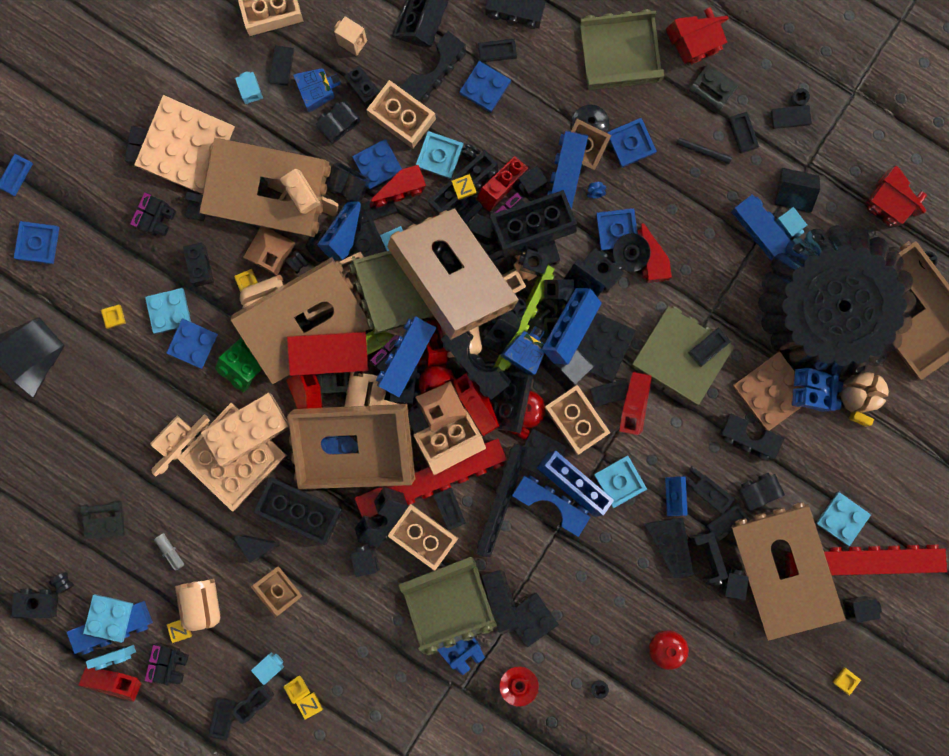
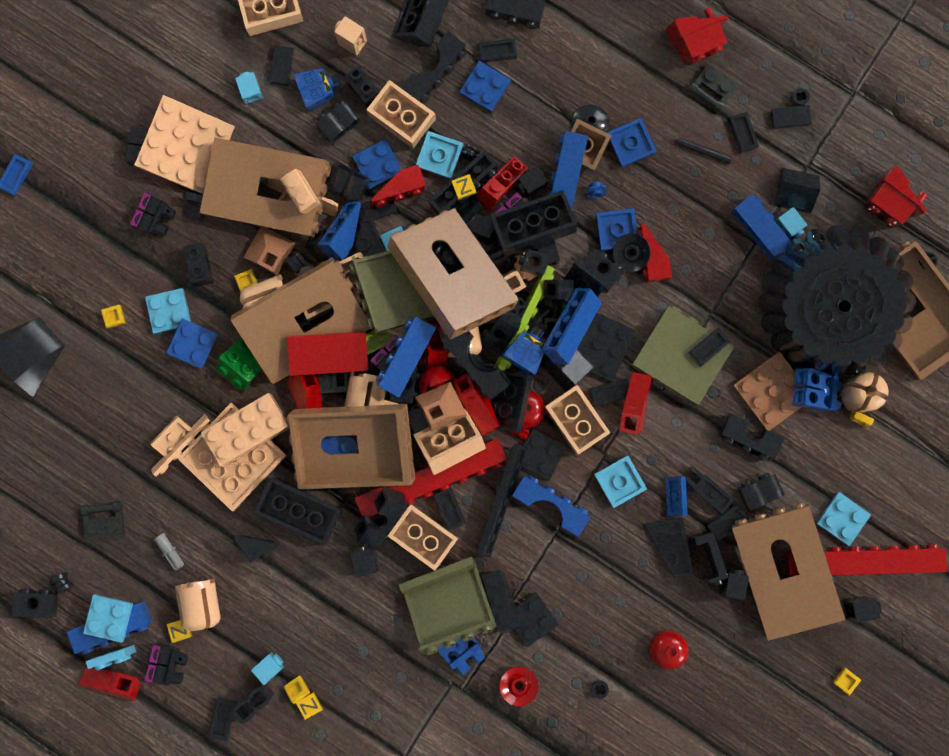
blue plate [14,221,60,264] -> none
medium nougat slope [251,566,302,618] -> none
blue brick [537,451,614,517] -> none
olive panel [580,9,664,90] -> none

